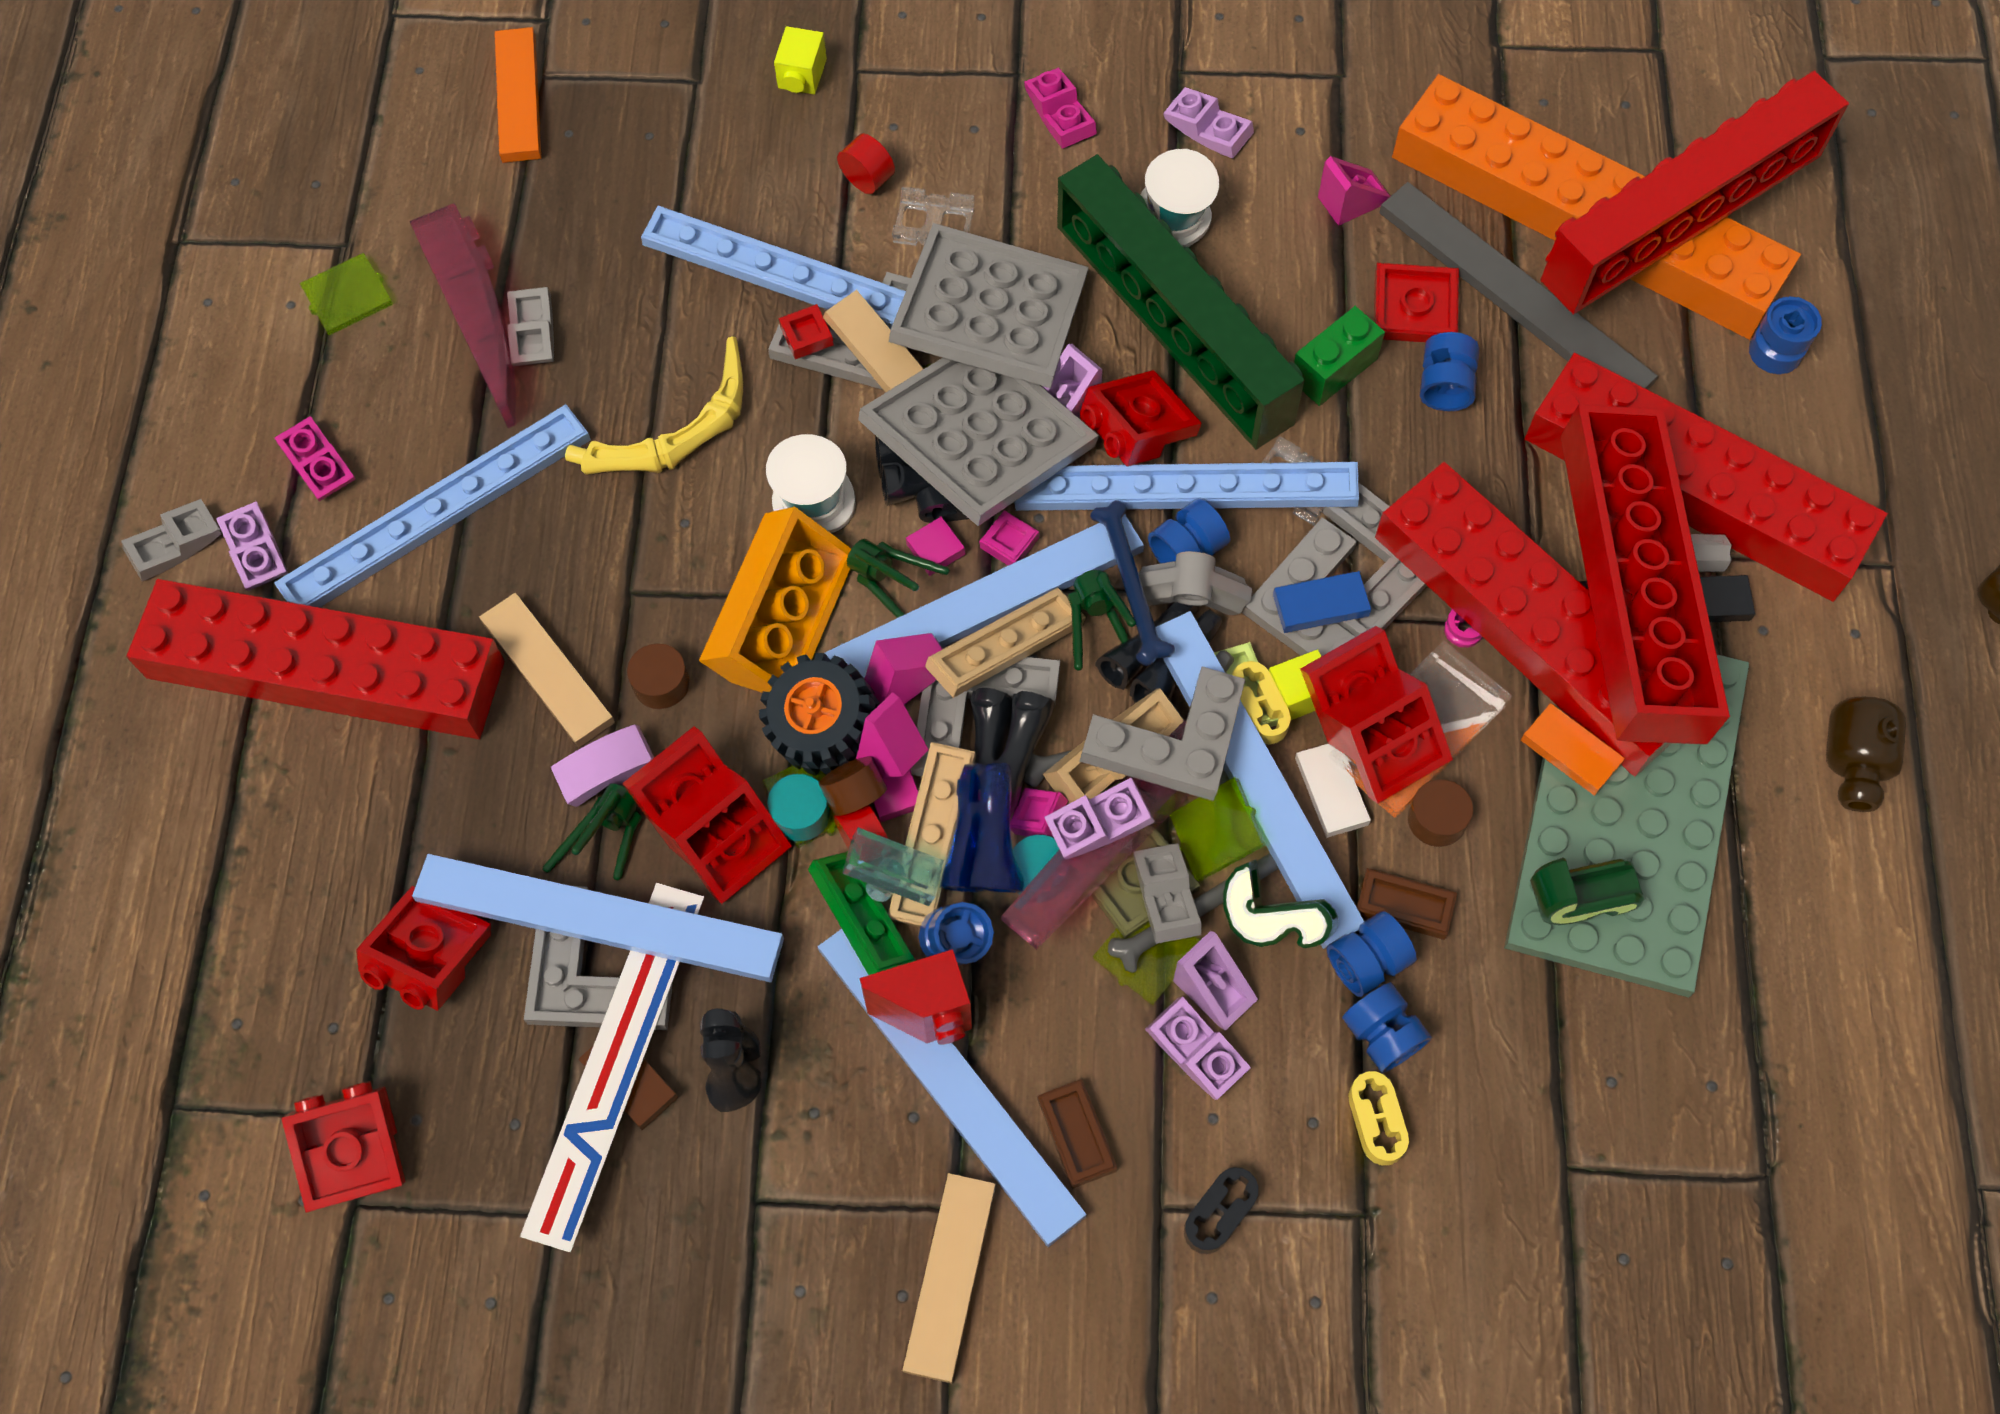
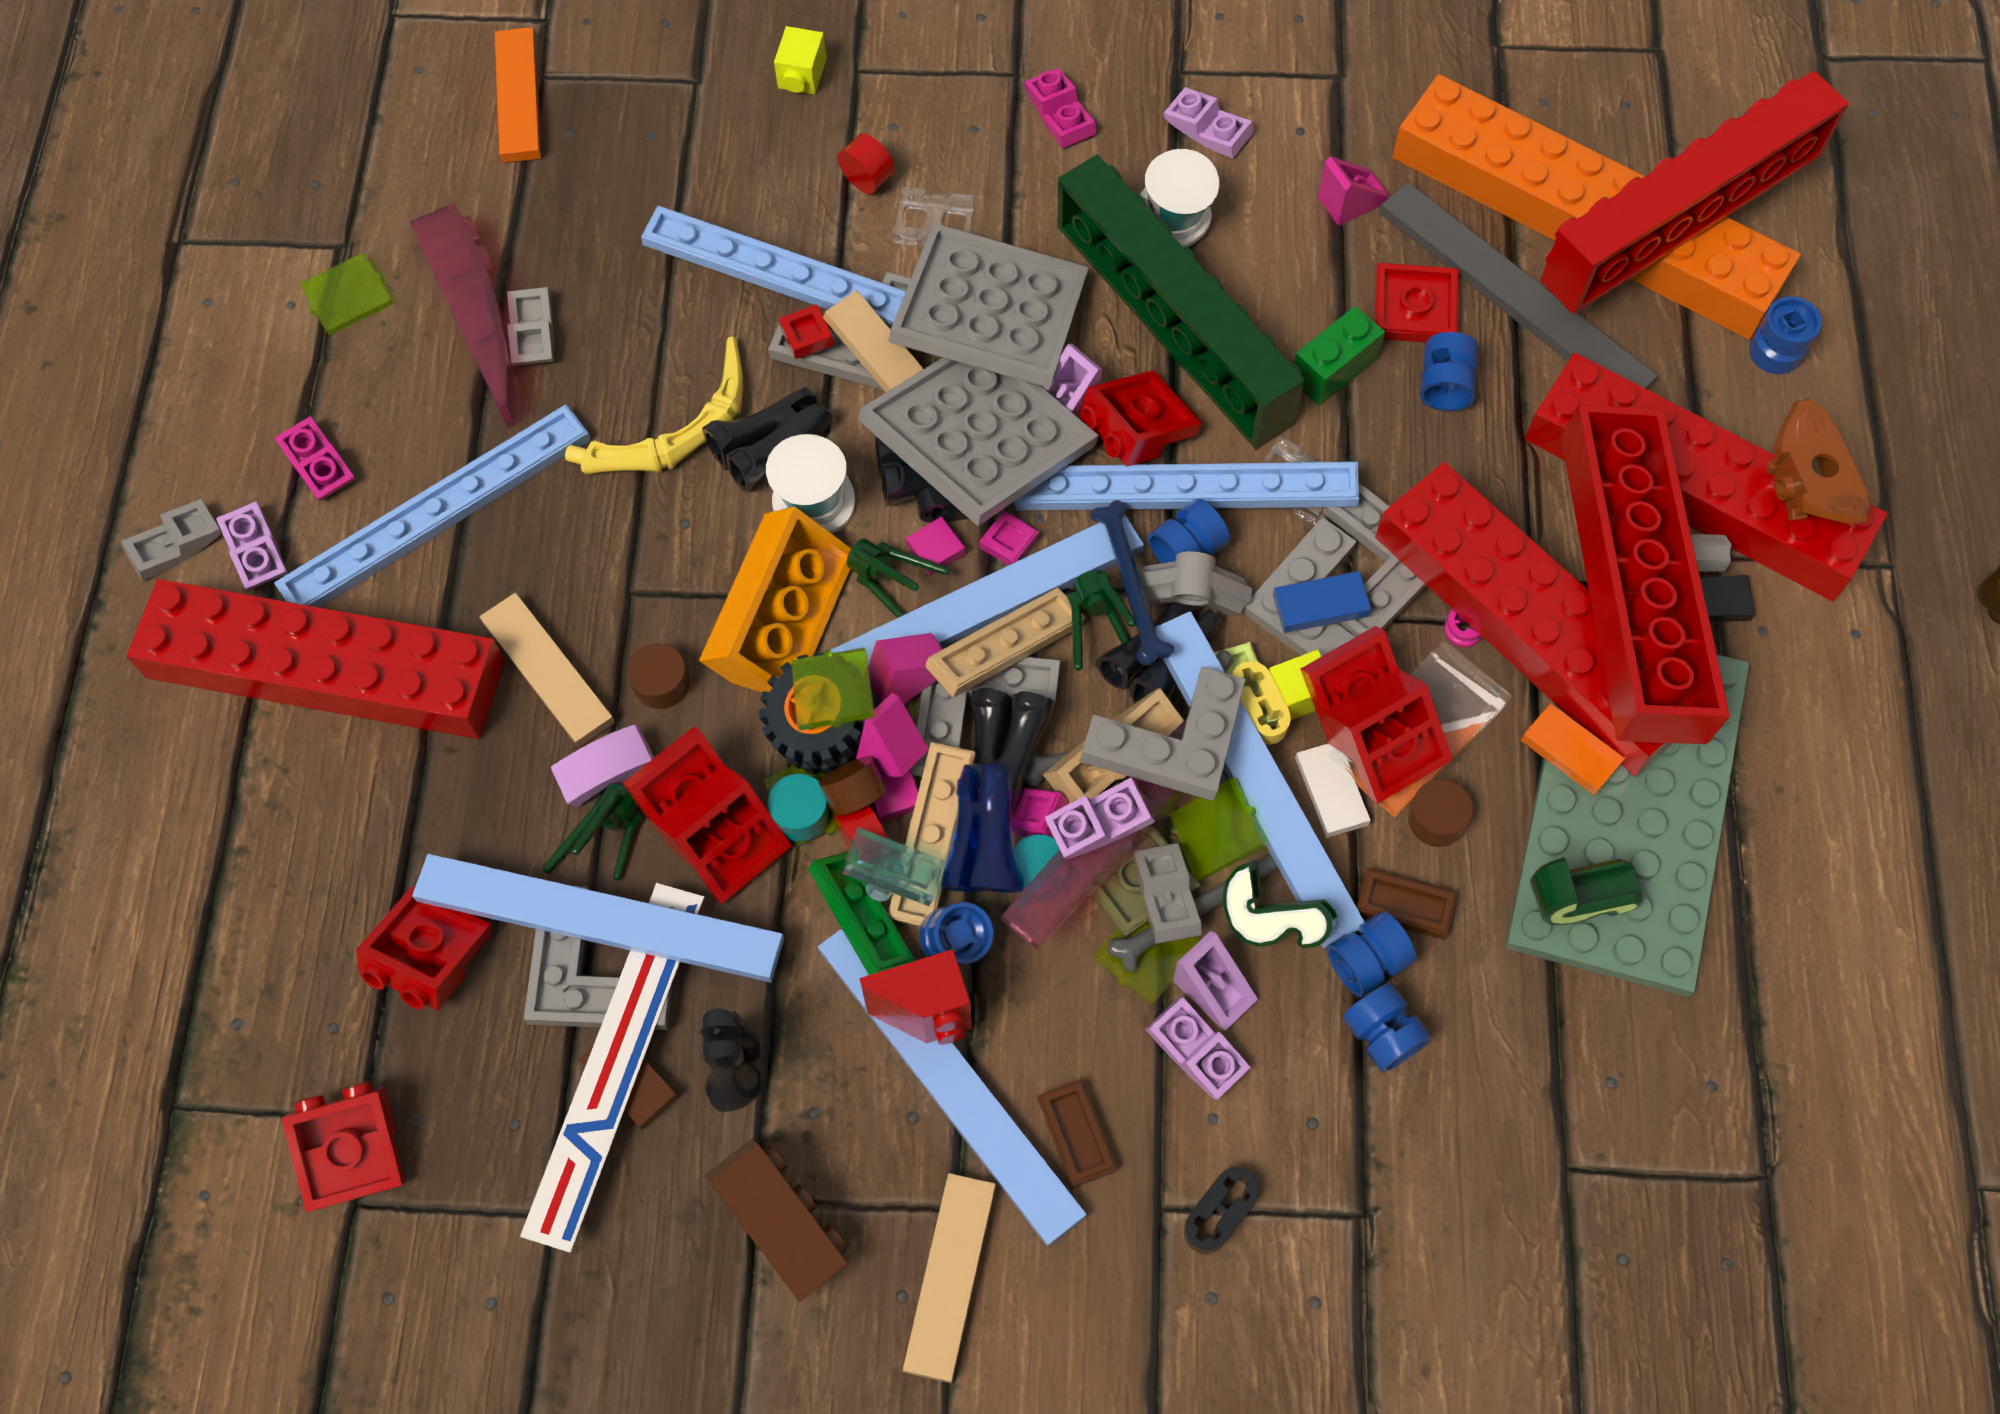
light yellow beam [1348,1071,1409,1166] -> none
dark brown piece [1826,696,1906,812] -> none
none -> black piece [702,387,833,492]
none -> reddish brown wedge [704,1139,848,1302]
none -> clear neon green piece [791,648,875,730]
none -> dark orange piece [1766,398,1870,525]

